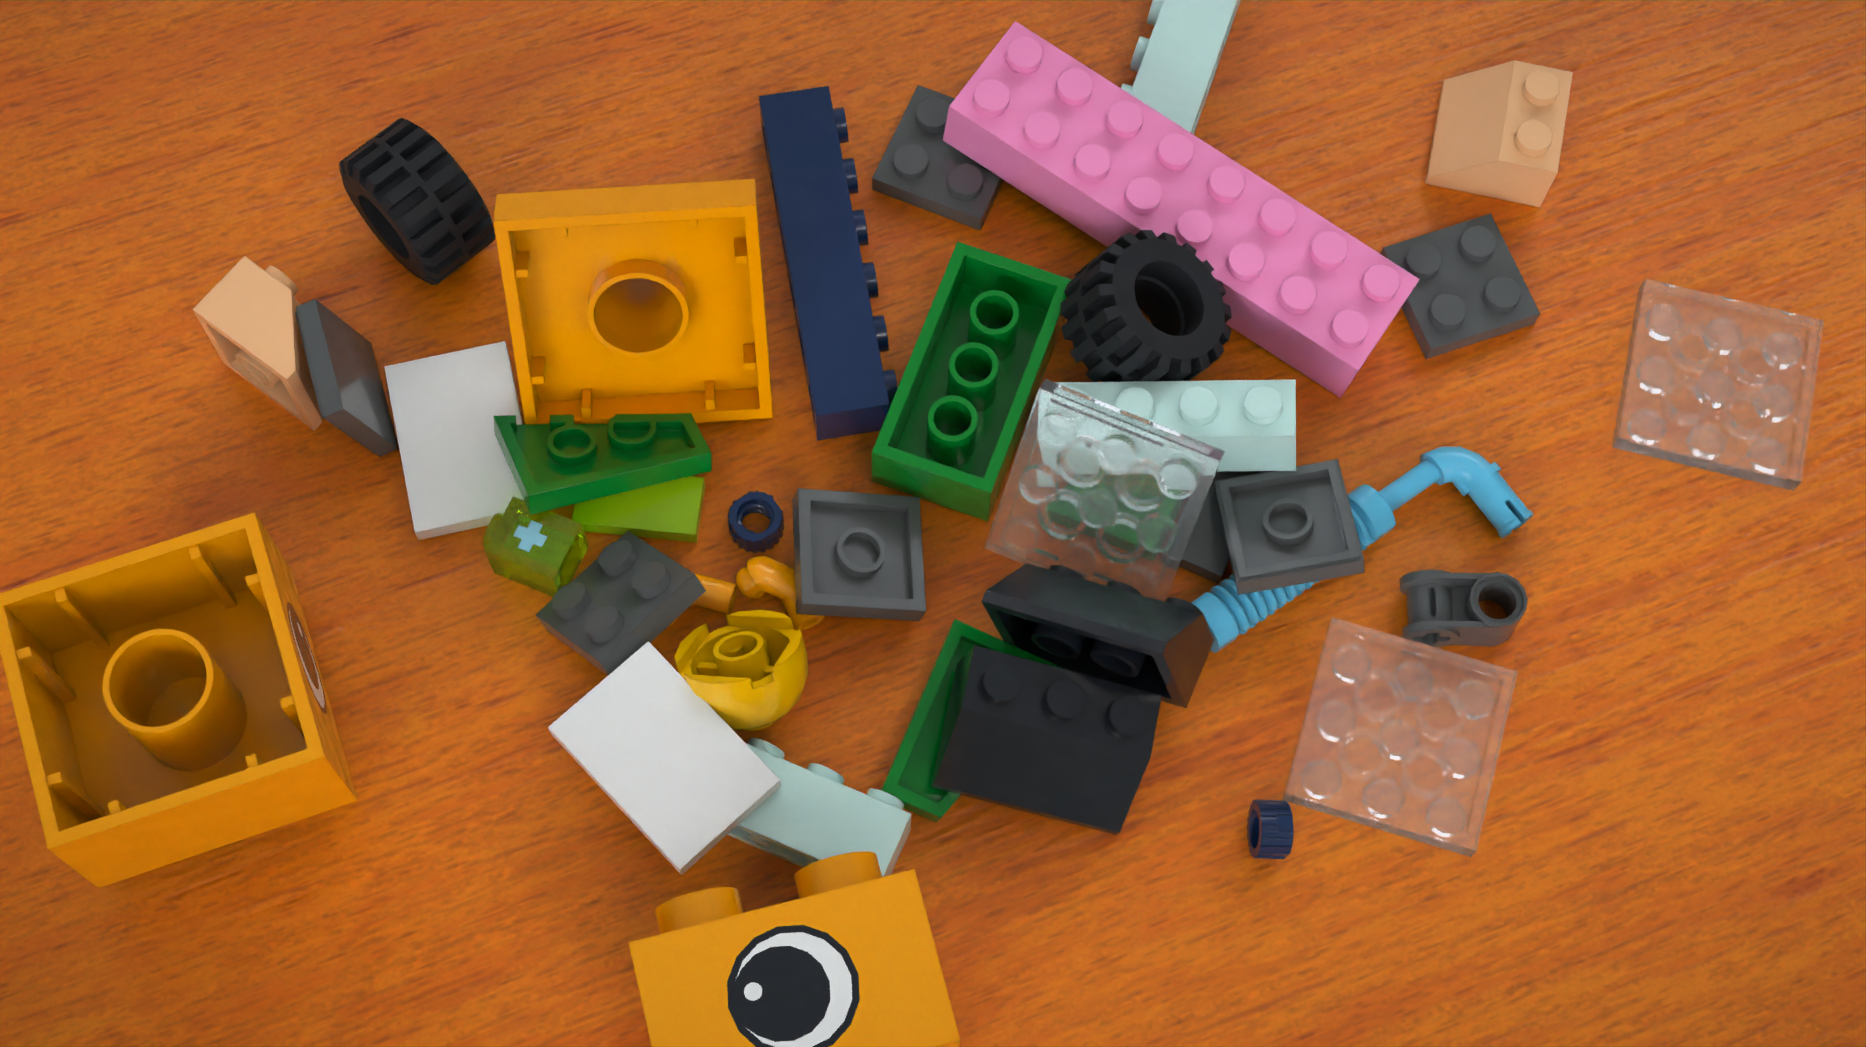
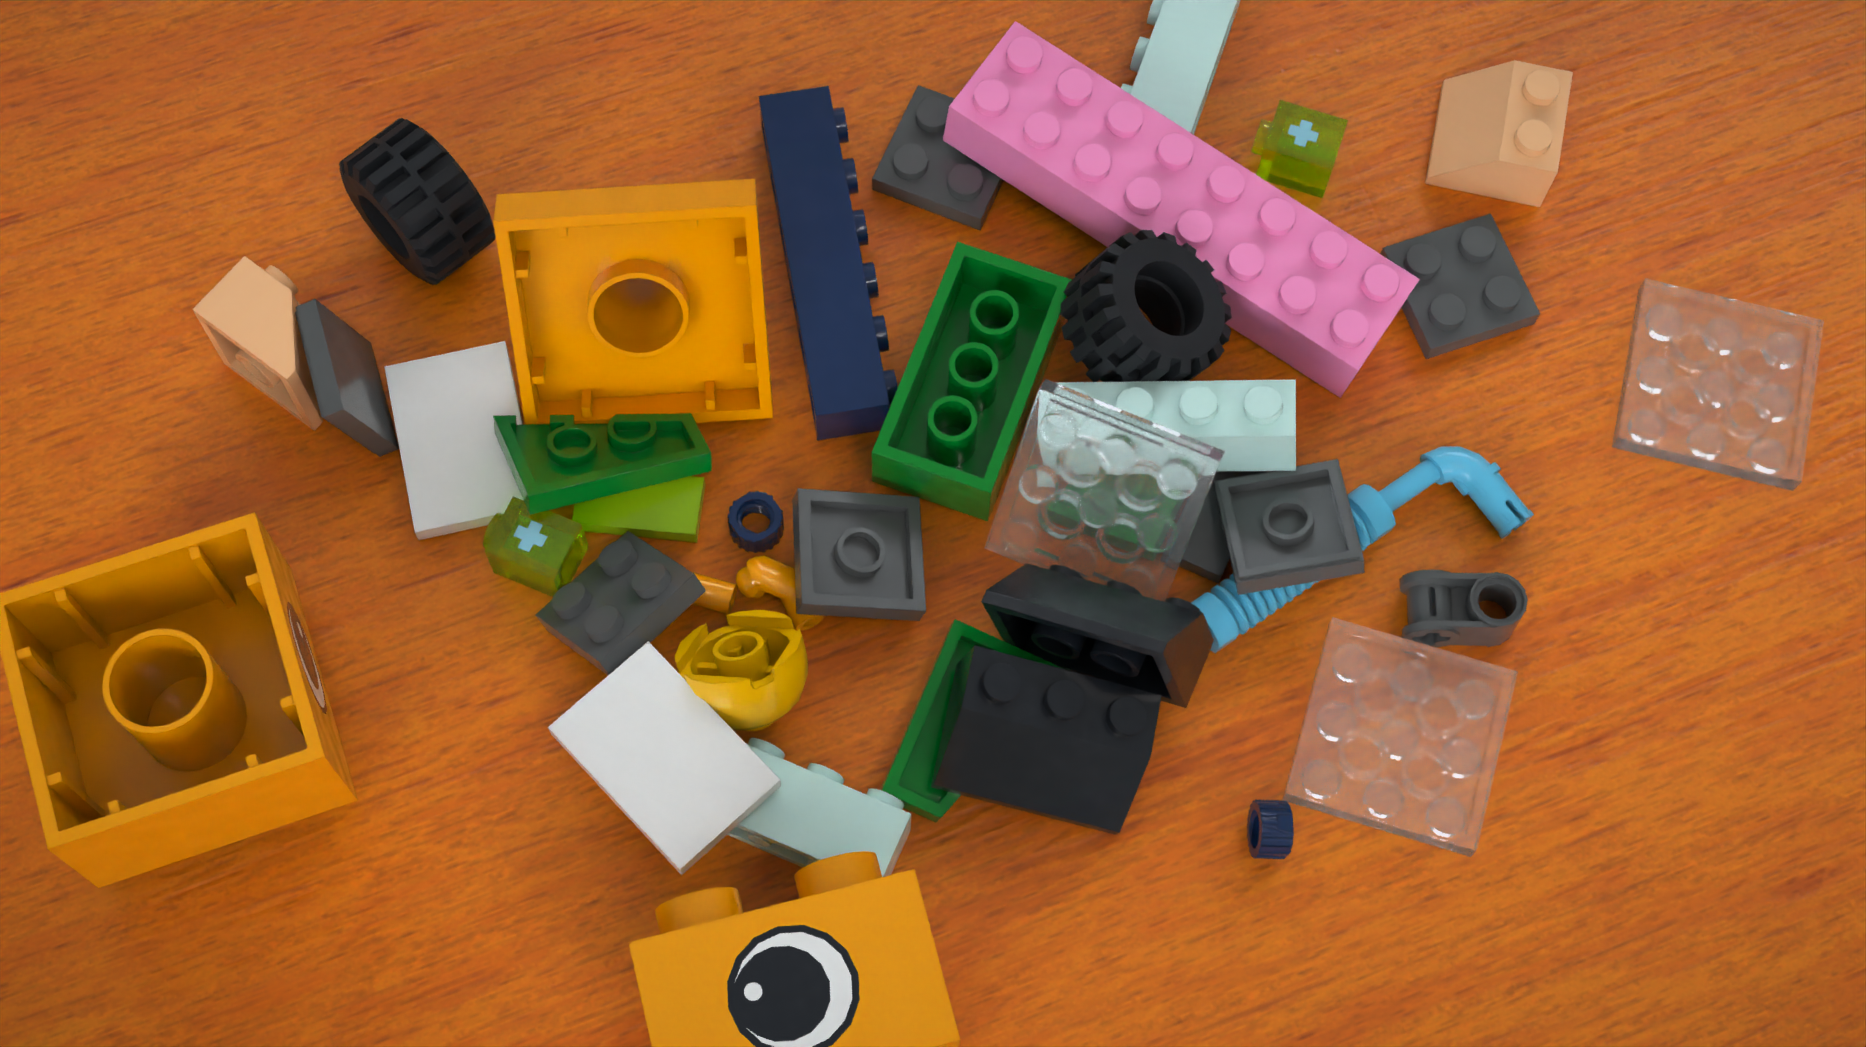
none -> clear neon green brick [1251,100,1348,198]

